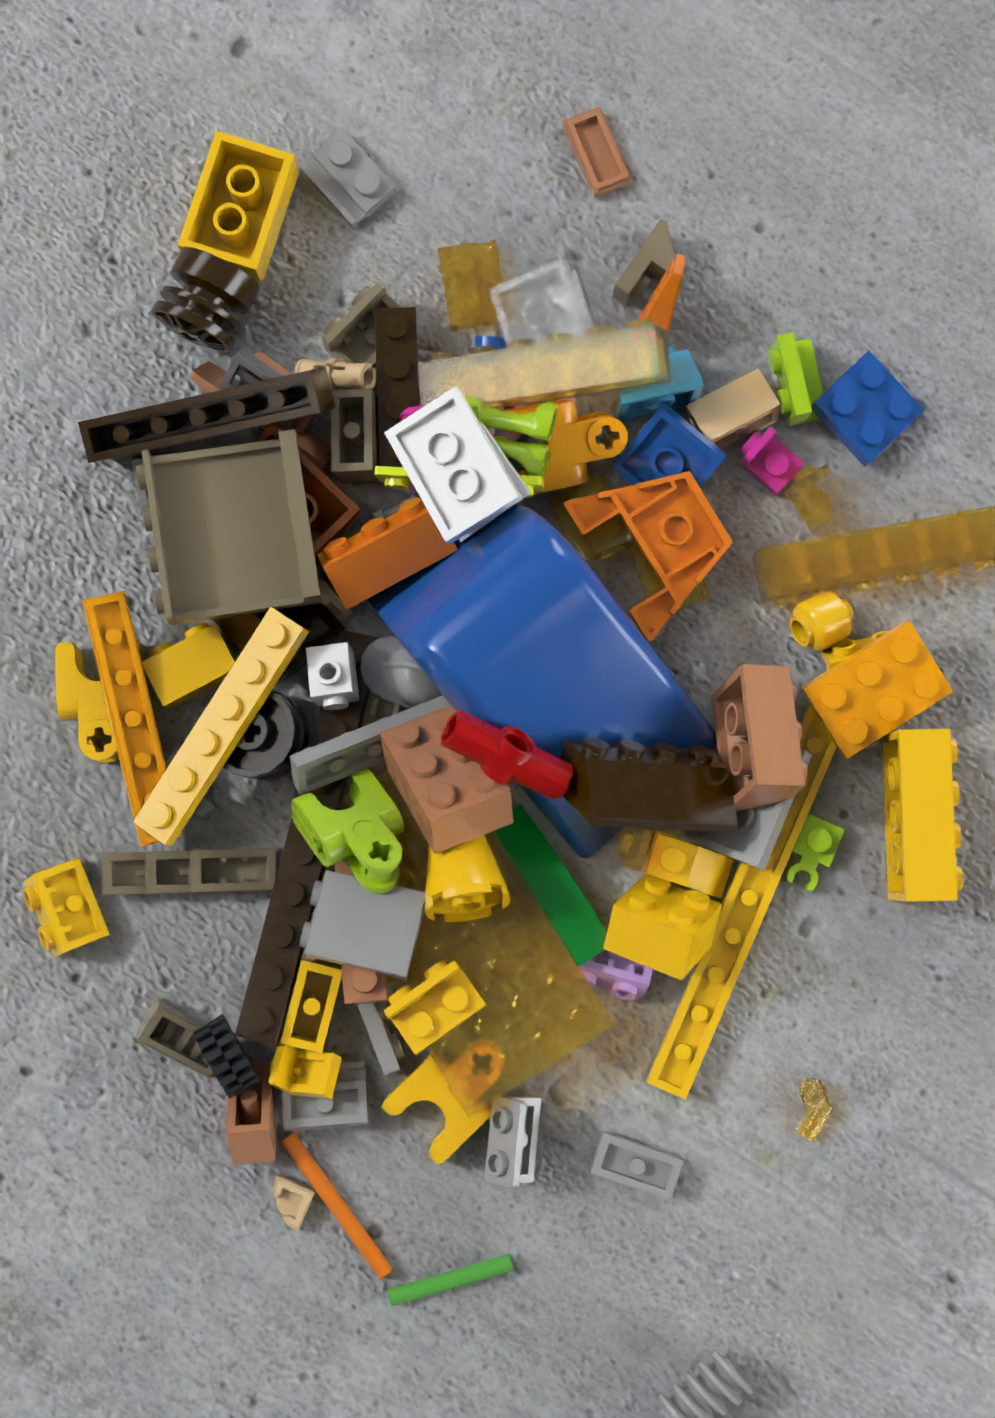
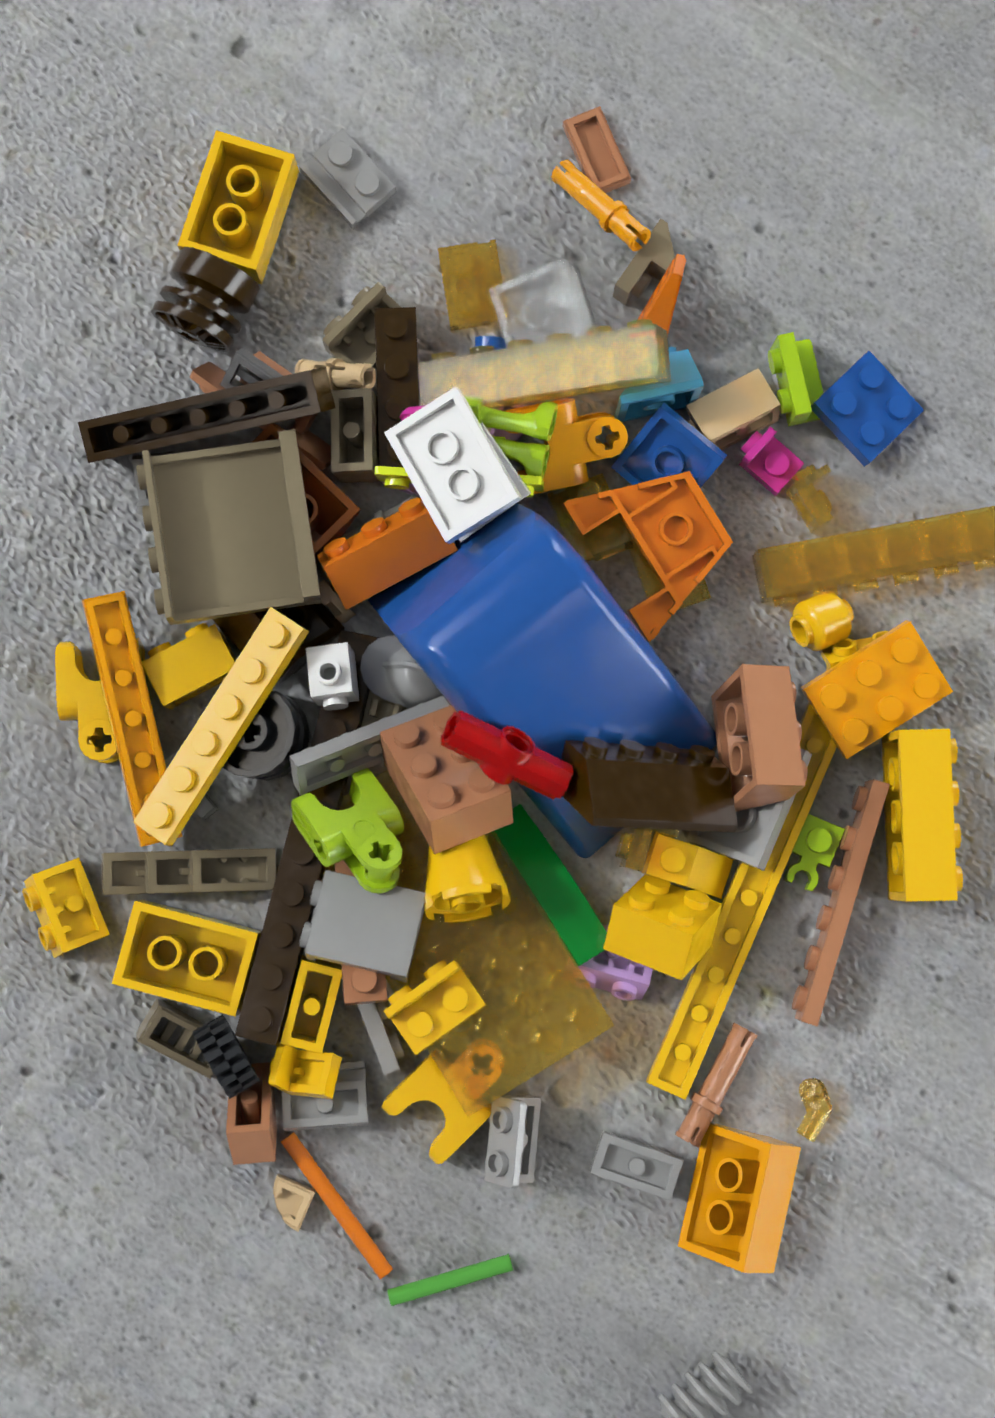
none -> yellow brick [111,900,262,1017]
none -> light orange pin [551,160,651,251]
none -> nougat pin [675,1023,758,1148]
none -> light orange slope [678,1123,801,1274]
none -> nougat plate [792,779,890,1027]

